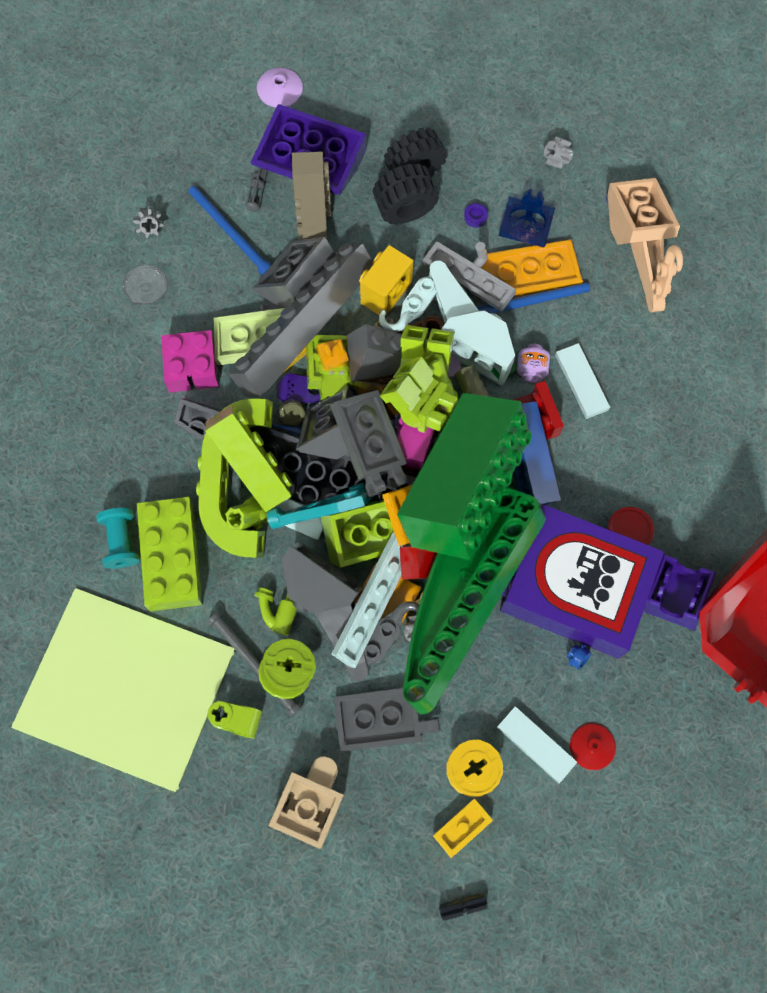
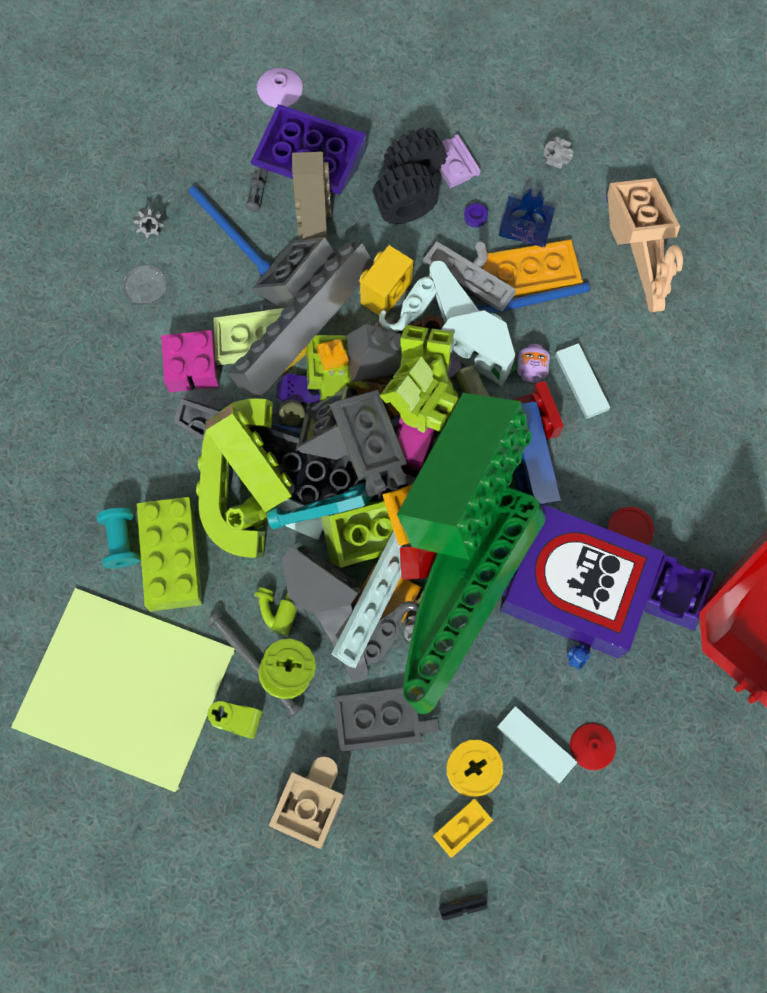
none -> lavender plate [439,134,480,188]

